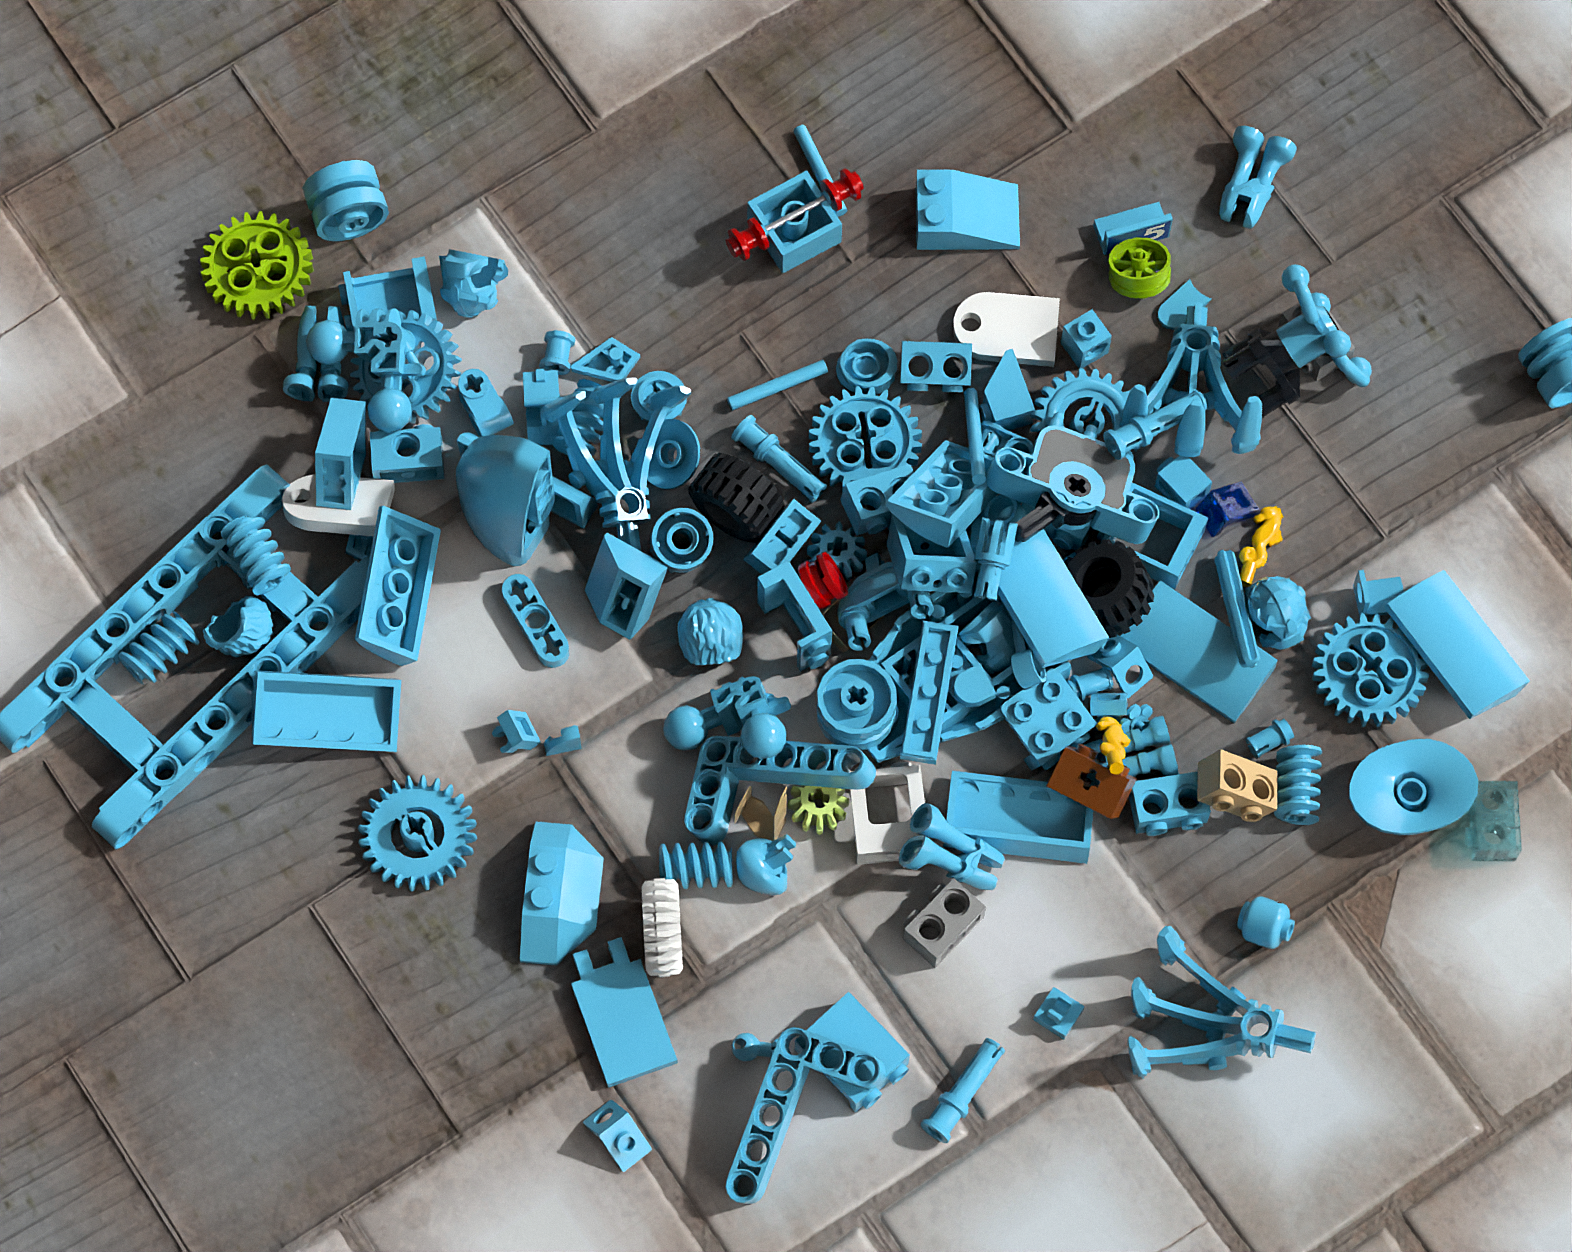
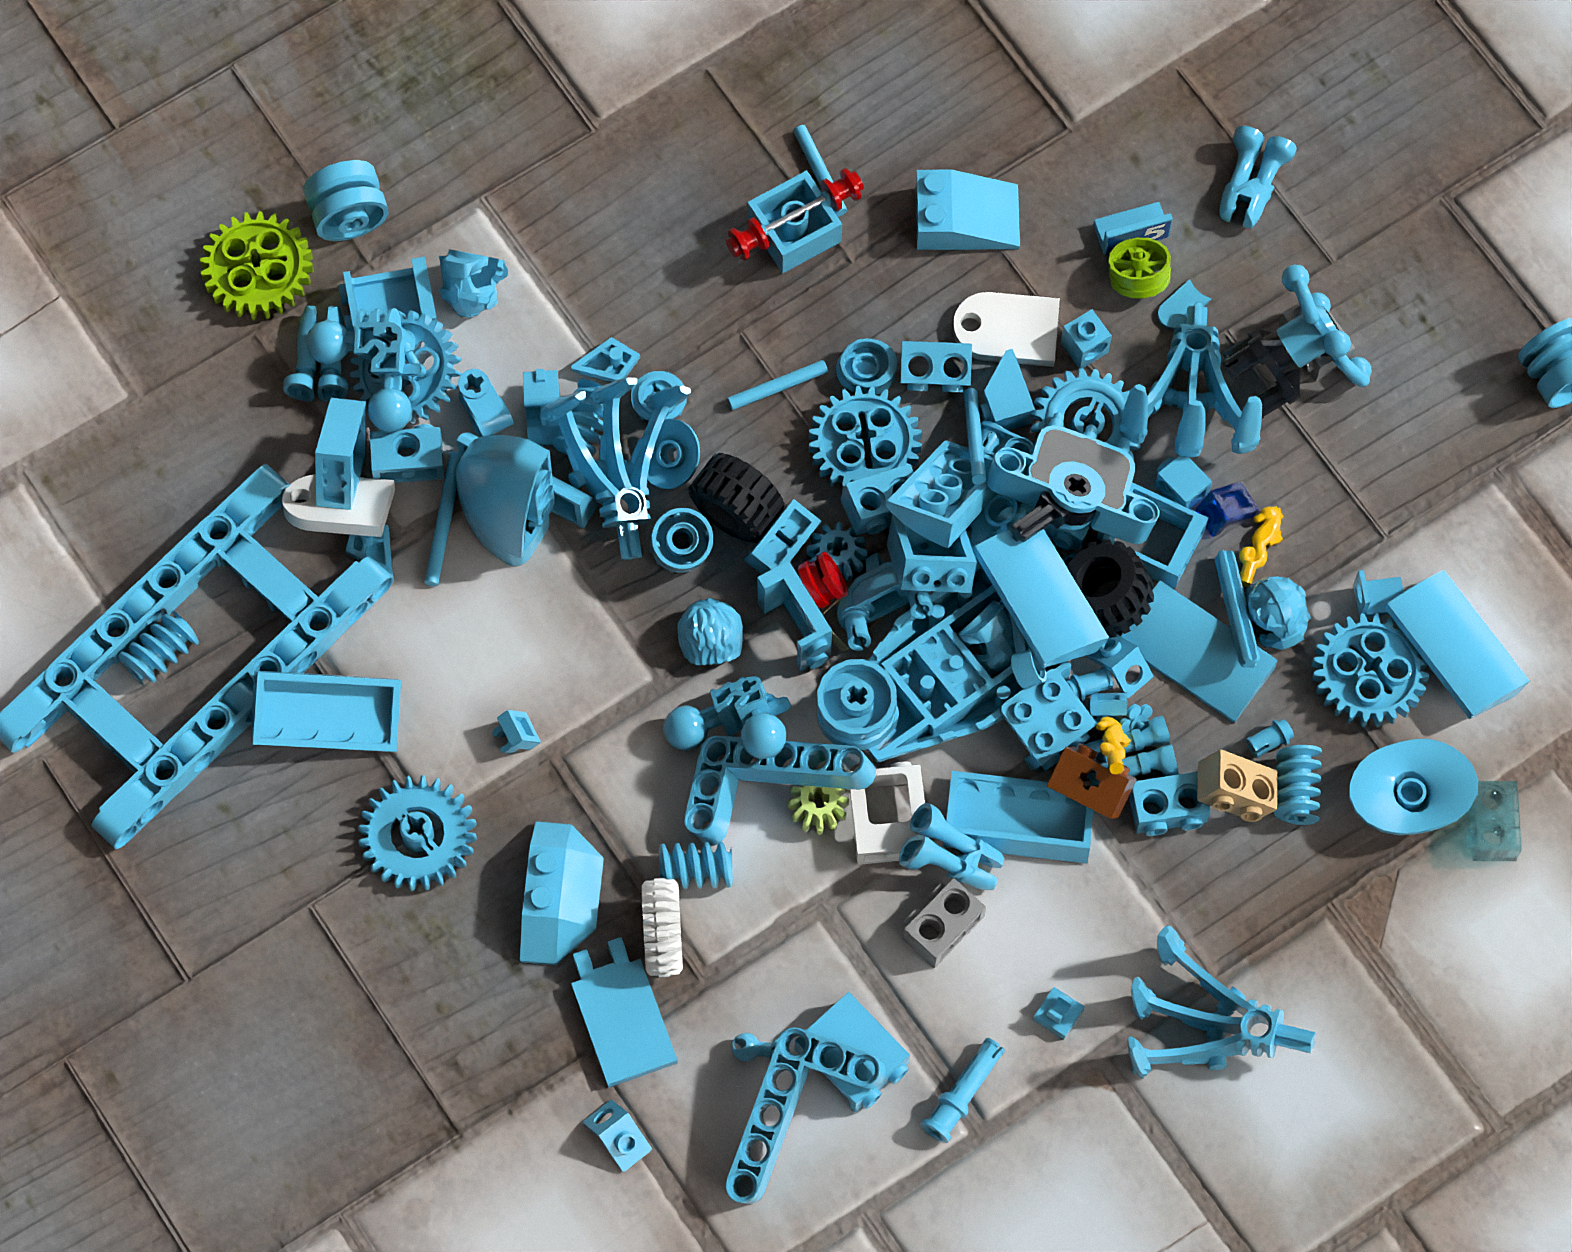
medium azure hair [203,596,273,657] -> none
medium azure piece [221,516,291,596] -> none
medium azure slope [355,506,441,666] -> none
medium azure beam [502,574,569,668] -> none
medium azure bush [539,330,576,375] -> none
medium azure tile [544,725,582,756] -> none
medium azure slope [585,533,668,640] -> none
medium azure pin [731,415,827,503] -> none
tan piece [734,786,787,841] -> none
medium azure piece [736,834,796,896] -> none
medium azure tile [900,620,959,765] -> none
medium azure tile [954,663,997,707] -> none
medium azure arm [974,517,1018,601] -> none
medium azure pin [1103,390,1207,460] -> none
medium azure head [1237,896,1295,949] -> none
none -> medium azure bar [424,452,461,586]

